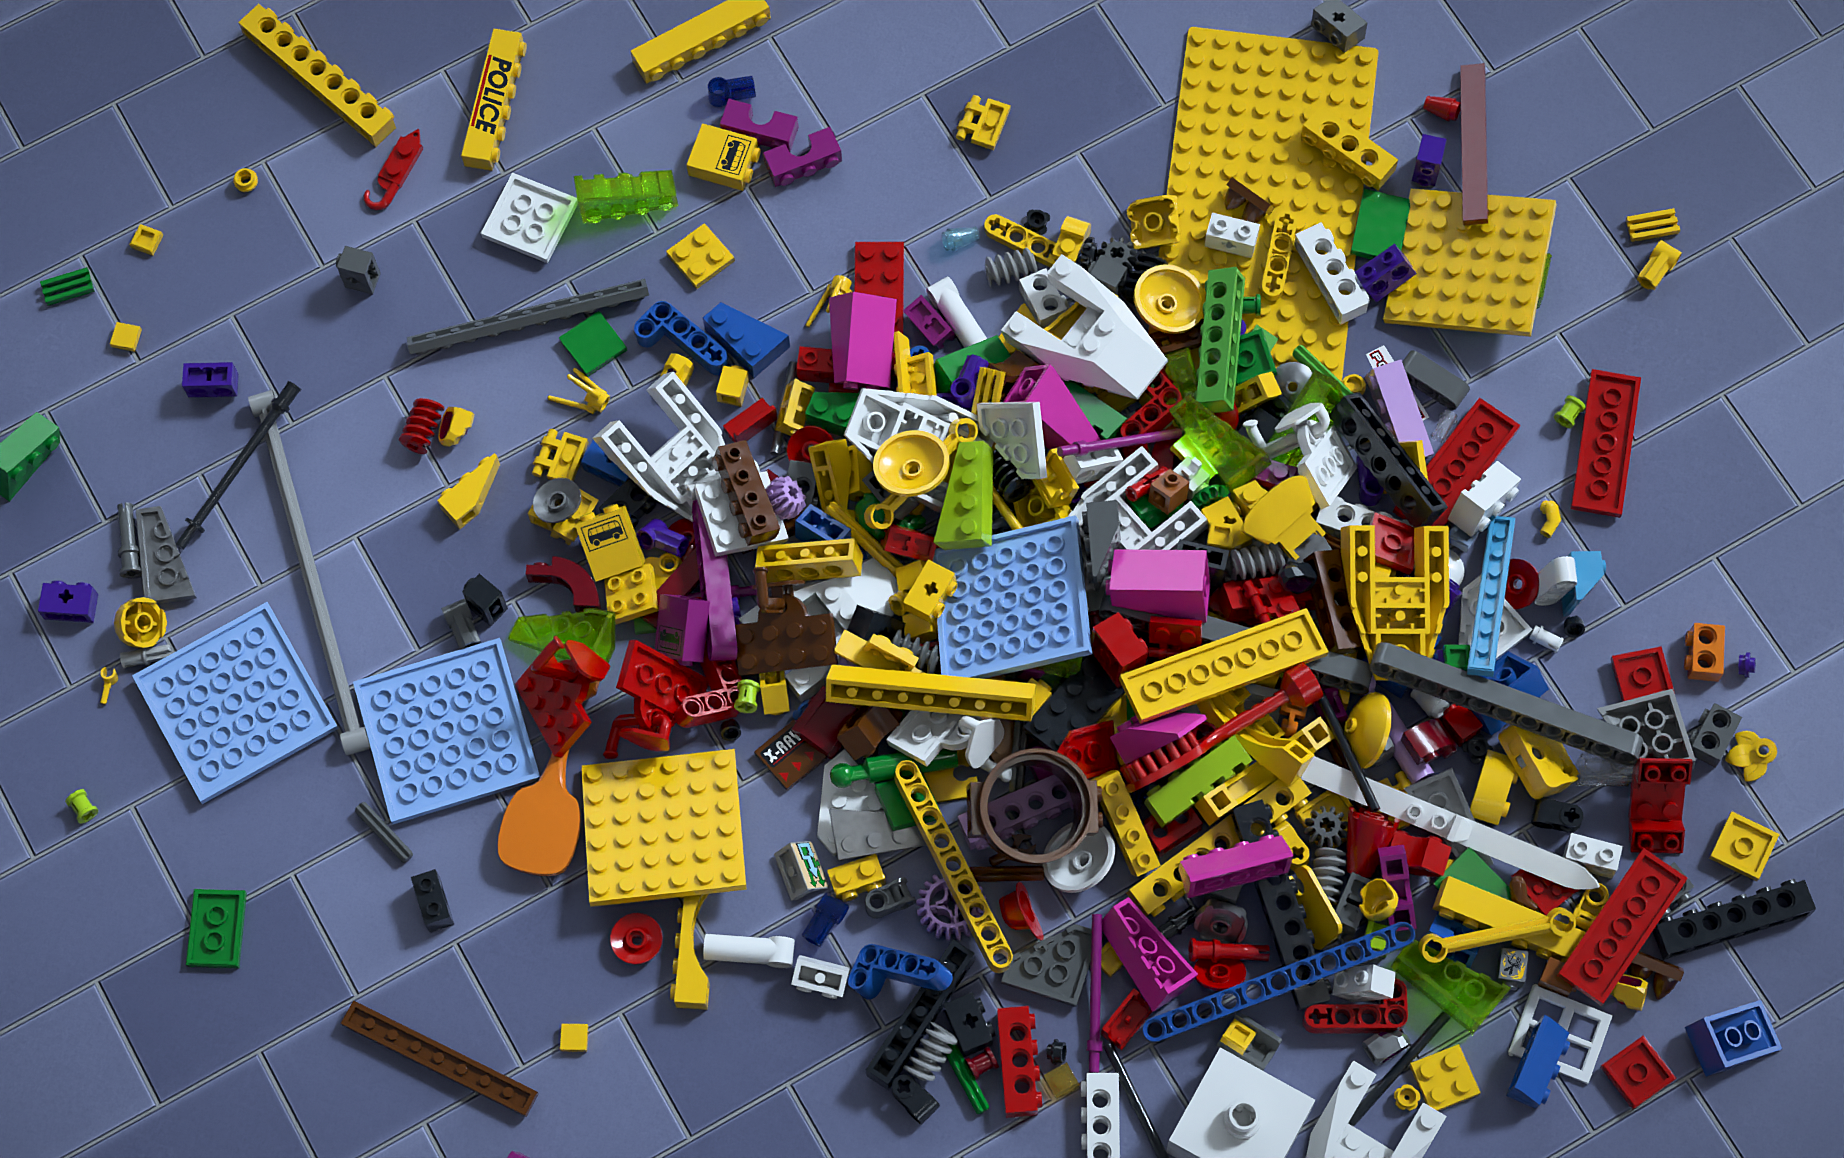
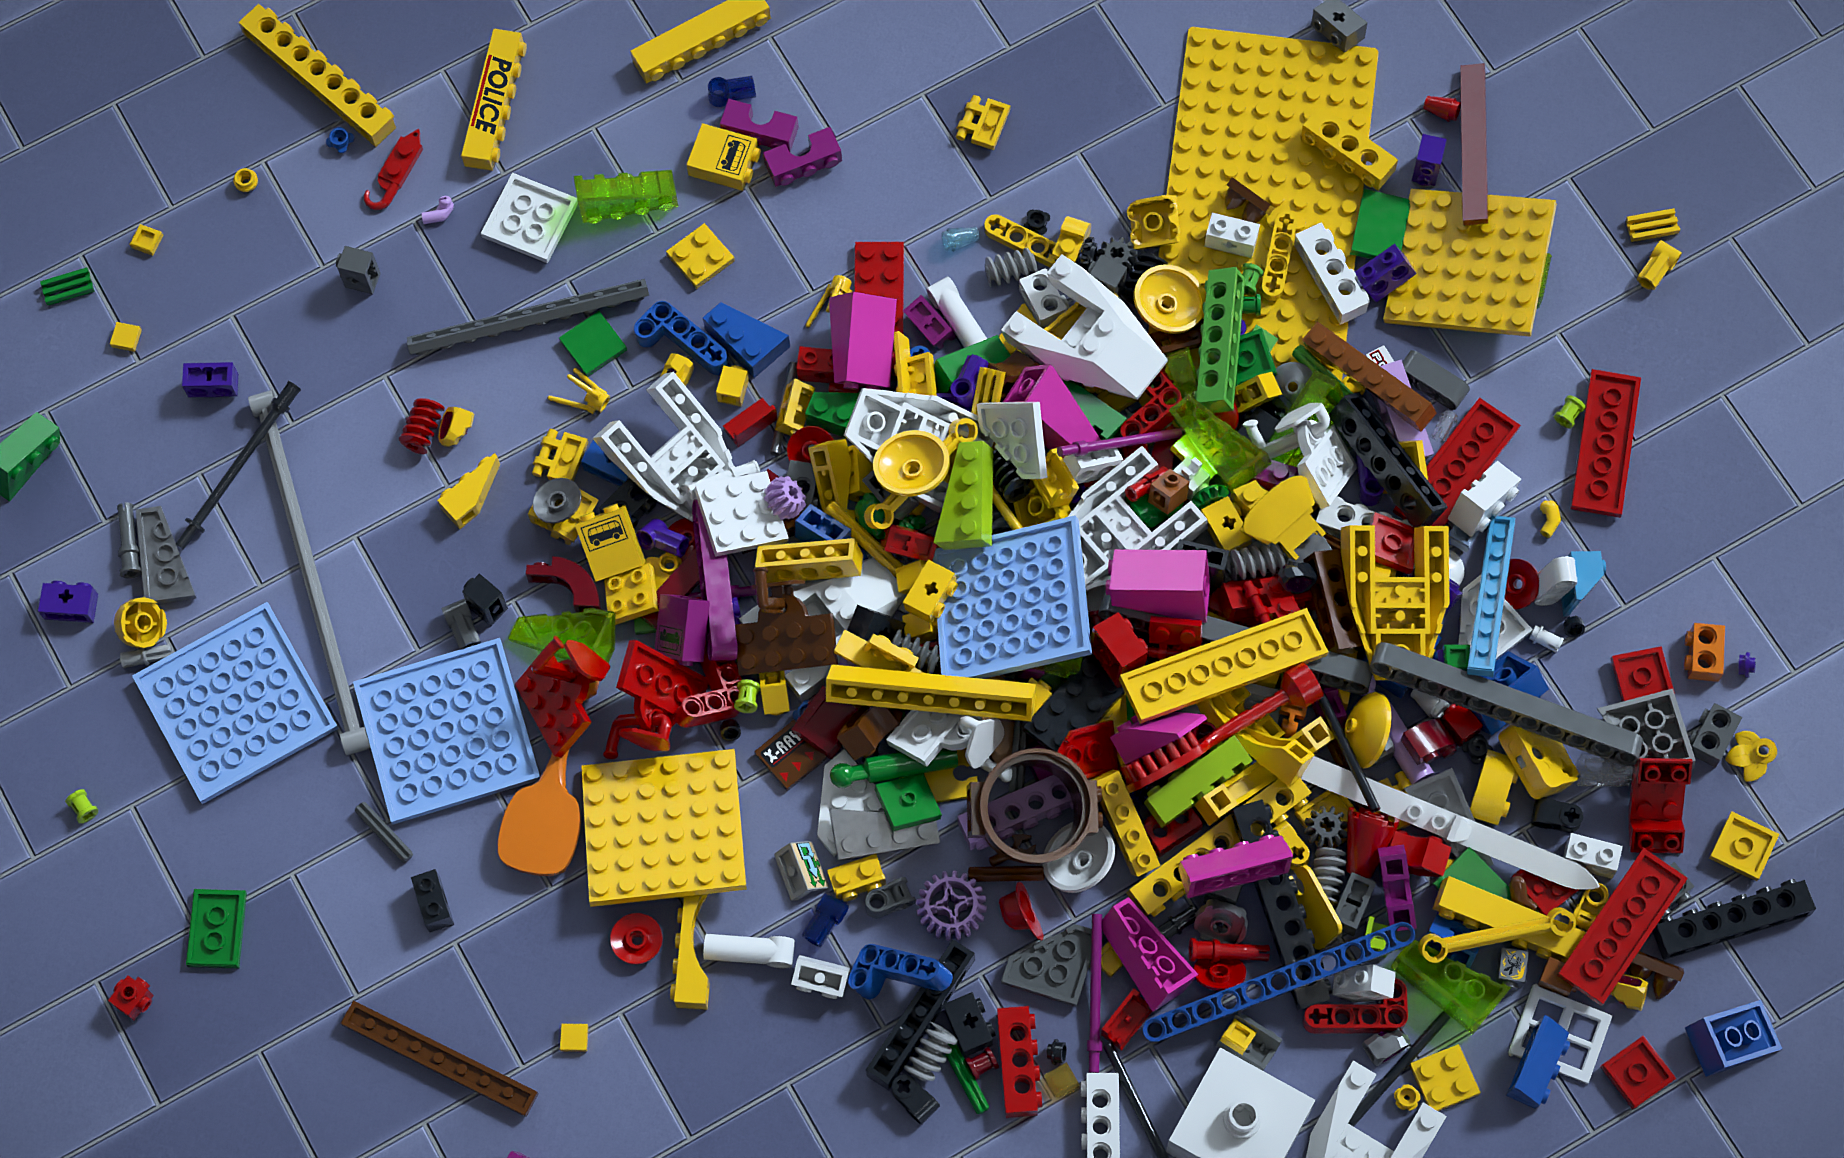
yellow hand [100,667,118,705] -> none
reddish brown brick [712,440,781,546] -> none
yellow bush [888,590,908,616] -> none
yellow beam [894,760,1013,973] -> none
dark grey slope [1082,500,1121,591] -> none
yellow tile [1207,521,1236,551] -> none
yellow hair [1359,878,1398,921] -> none
none -> red brick [108,975,154,1021]
none -> blue plate [326,127,355,153]
none -> lavender arm [422,196,454,224]
none -> bright green bush [1242,263,1264,296]
none -> dark orange arch [1302,321,1437,432]

